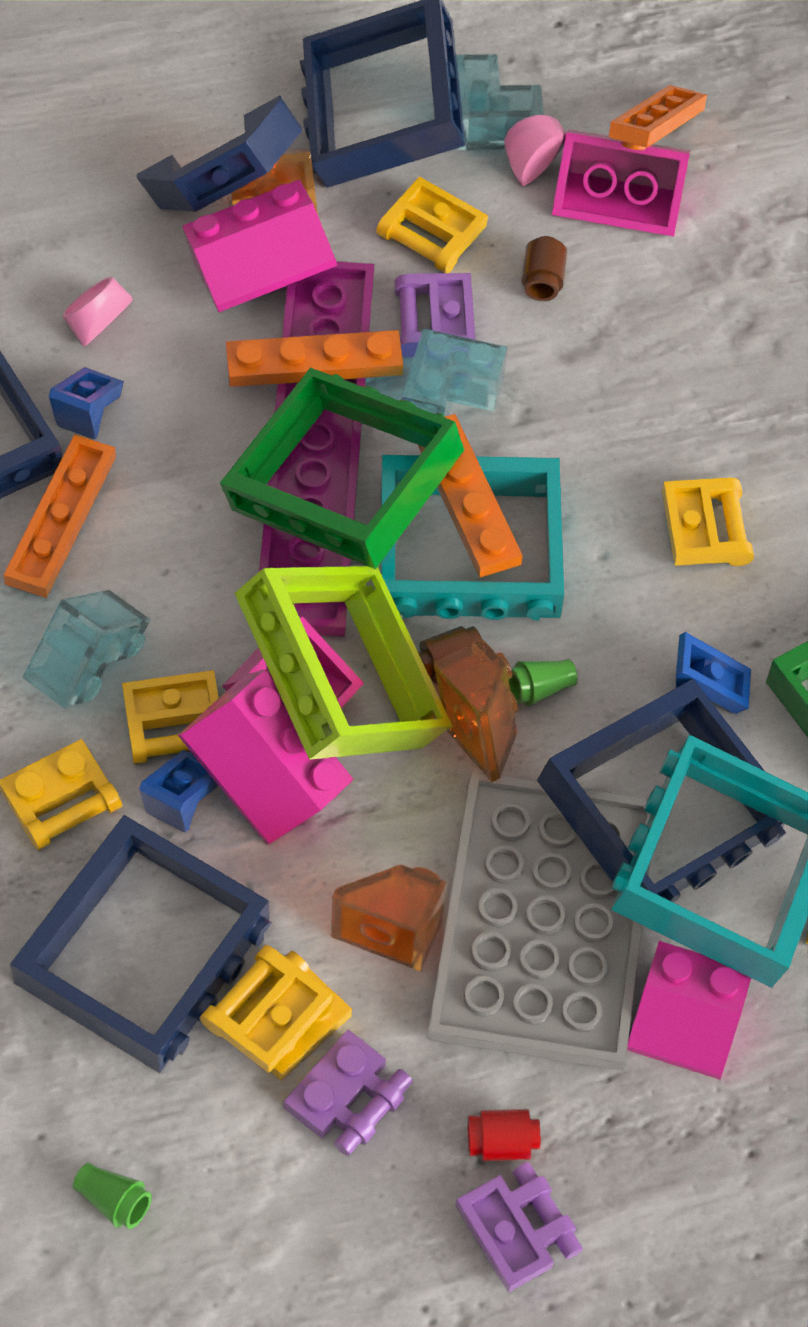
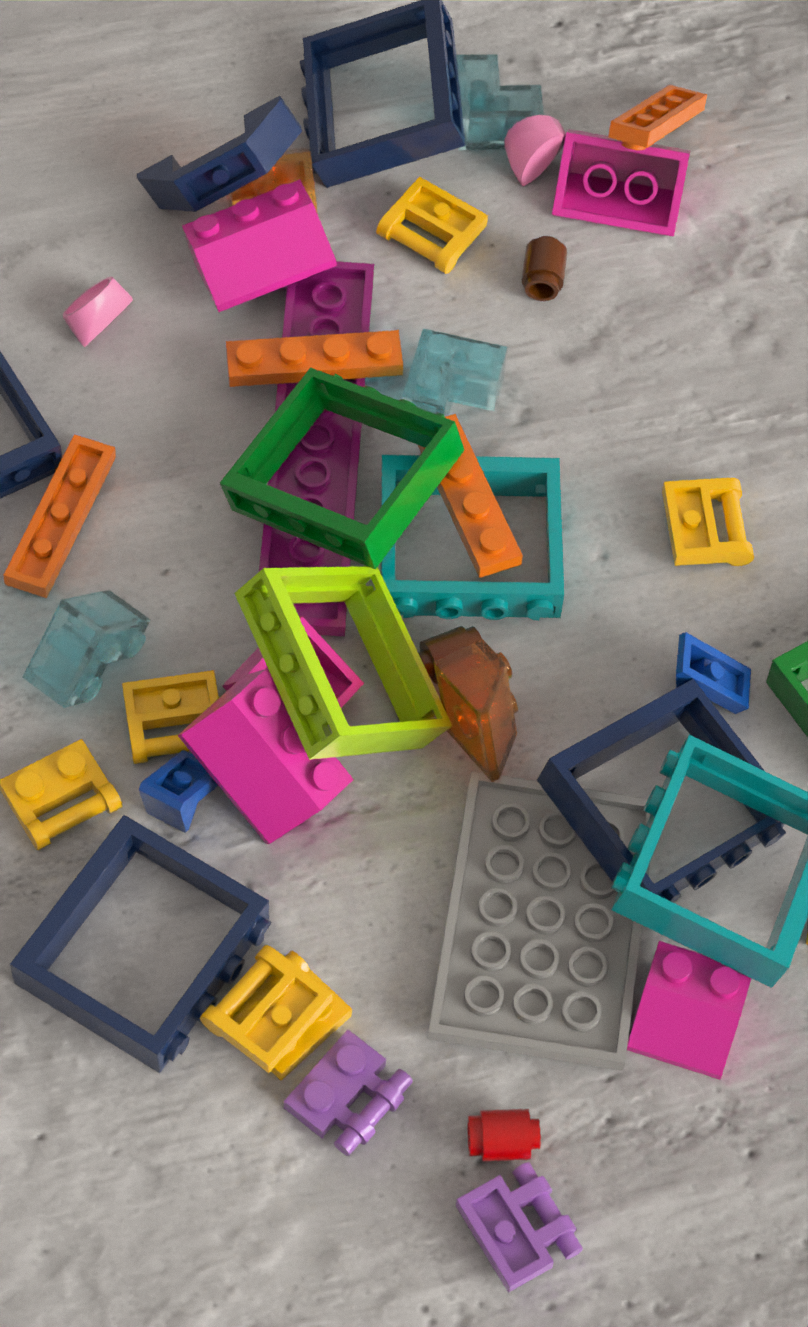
blue slope [49,367,124,439] -> none
bright green cone [73,1163,152,1229] -> none
clear orange slope [331,864,447,972] -> none
medium lavender plate [394,273,476,358] -> none
bright green cone [505,659,578,706] -> none

